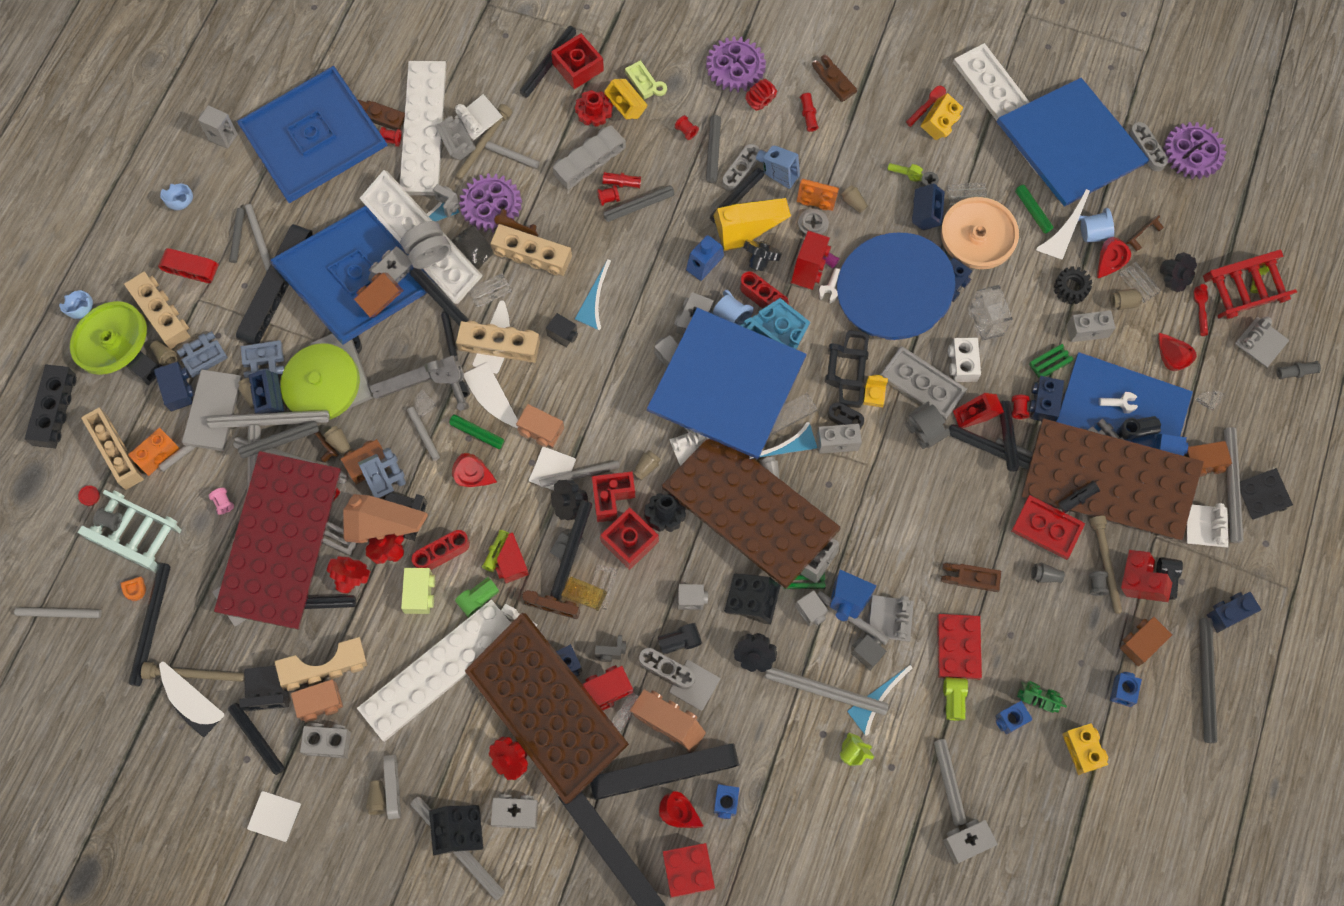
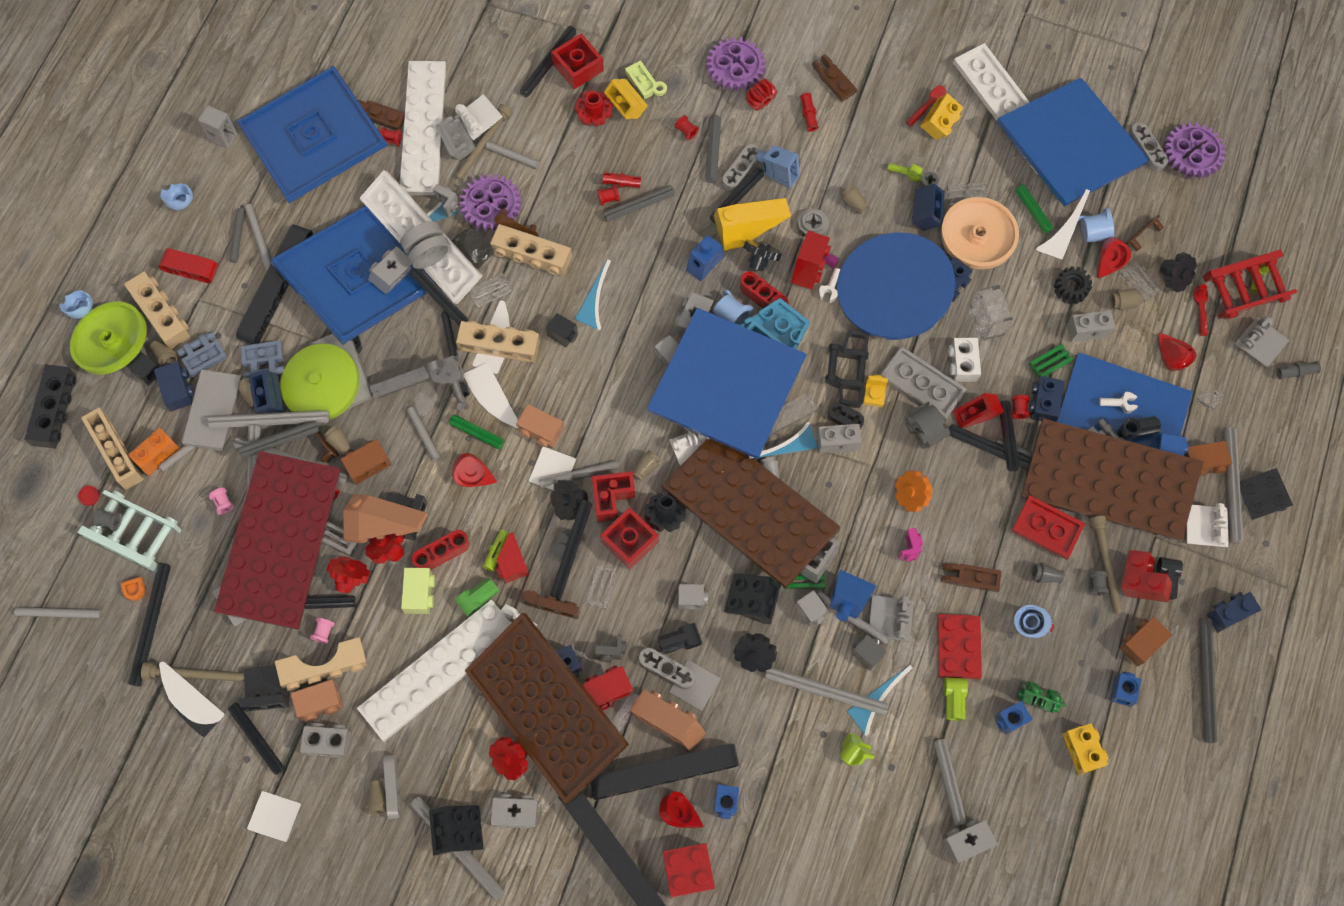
dark orange brick [354,272,404,317] -> none
sand blue plate [358,448,406,498] -> none
light grey brick [553,125,626,190] -> none
clear yellow plate [562,576,607,611] -> none
orange bracket [797,179,839,211] -> none
black pin [1058,480,1100,513] -> none
none -> bright pink bush [310,618,335,644]
none -> orange plant [895,470,933,512]
none -> dark pink bracket [898,528,923,562]
none -> light blue hat [1014,605,1054,638]

